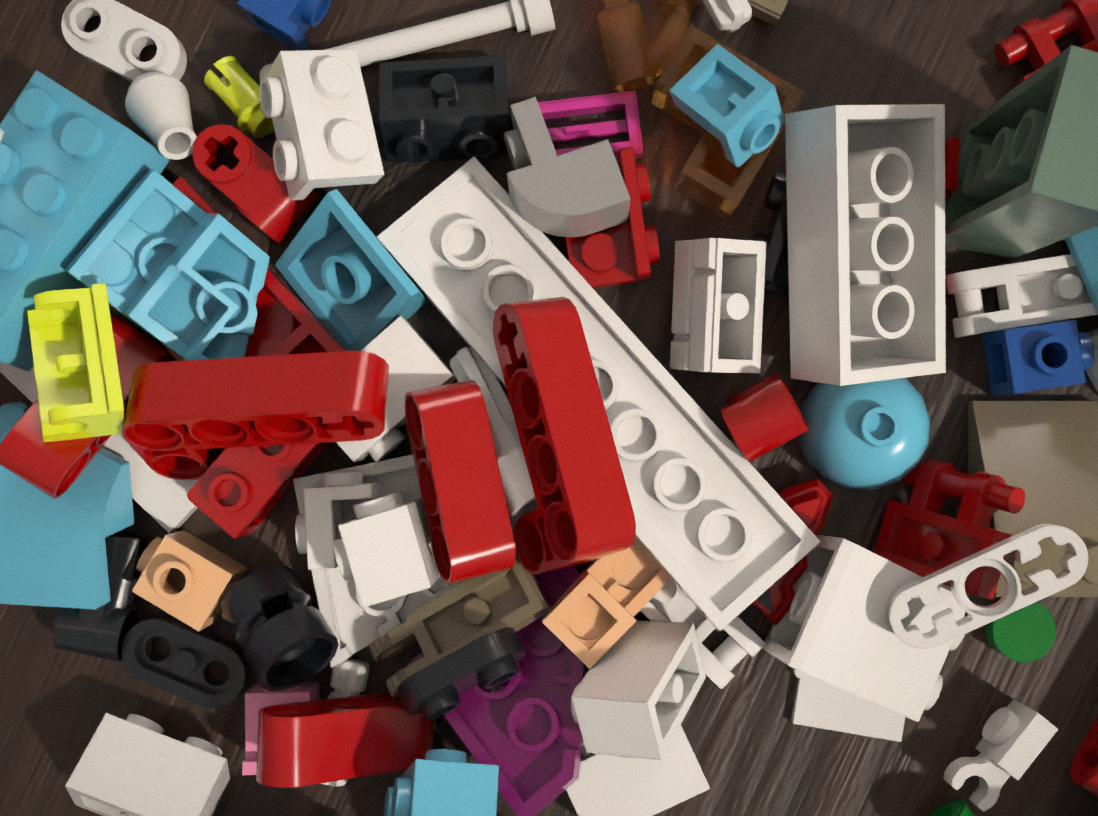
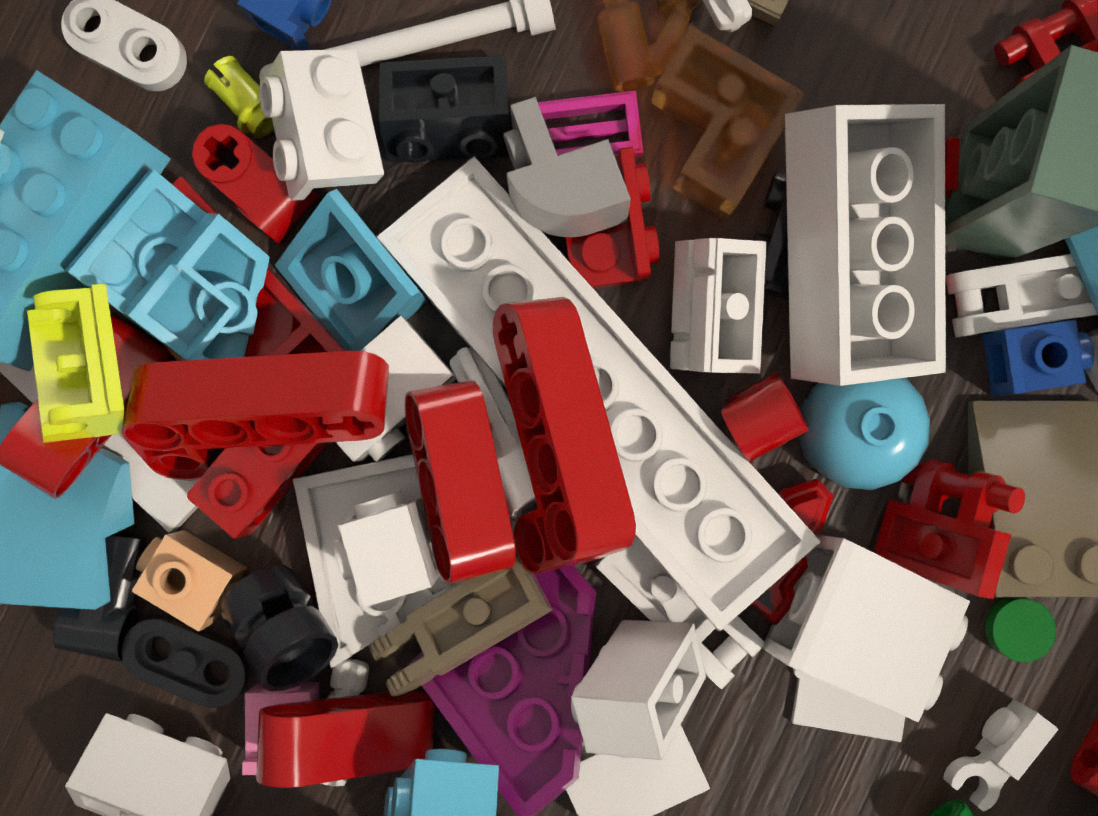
white cone [125,72,197,160] -> none
white bracket [295,471,380,570] -> none
black plate [397,627,526,721] -> none
light nougat slope [541,537,671,669] -> none
medium azure bracket [669,44,784,167] -> none
white beam [888,524,1088,649] -> none

